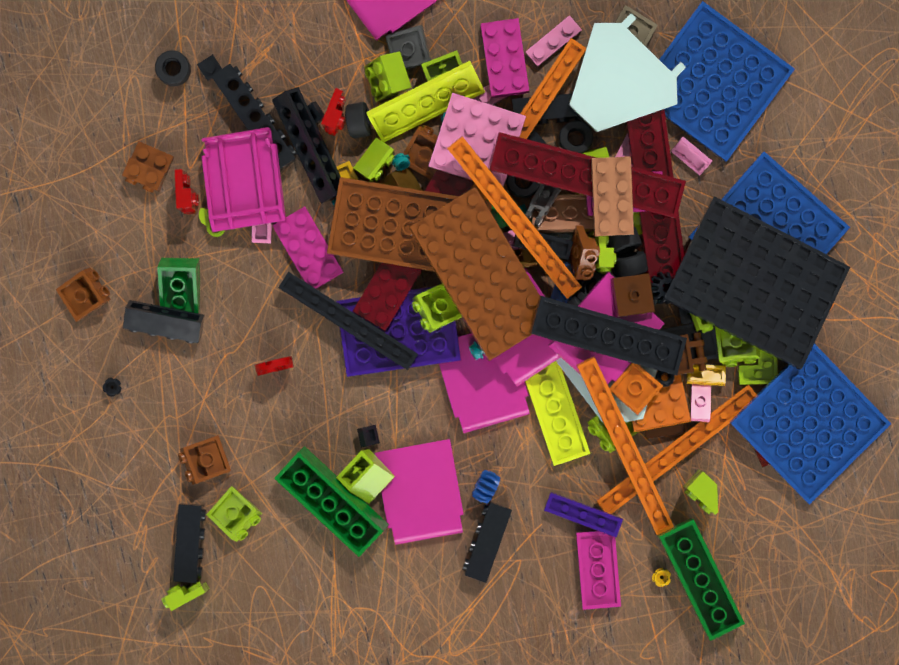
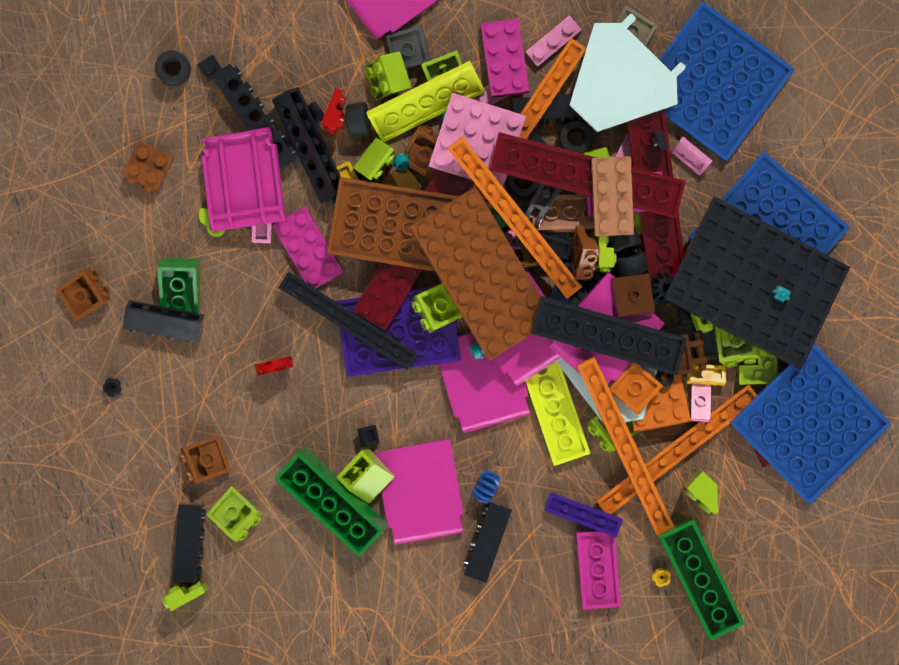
red plate [175,169,199,214] -> none
none -> black plate [651,130,668,151]
none -> teal plate [772,286,791,302]

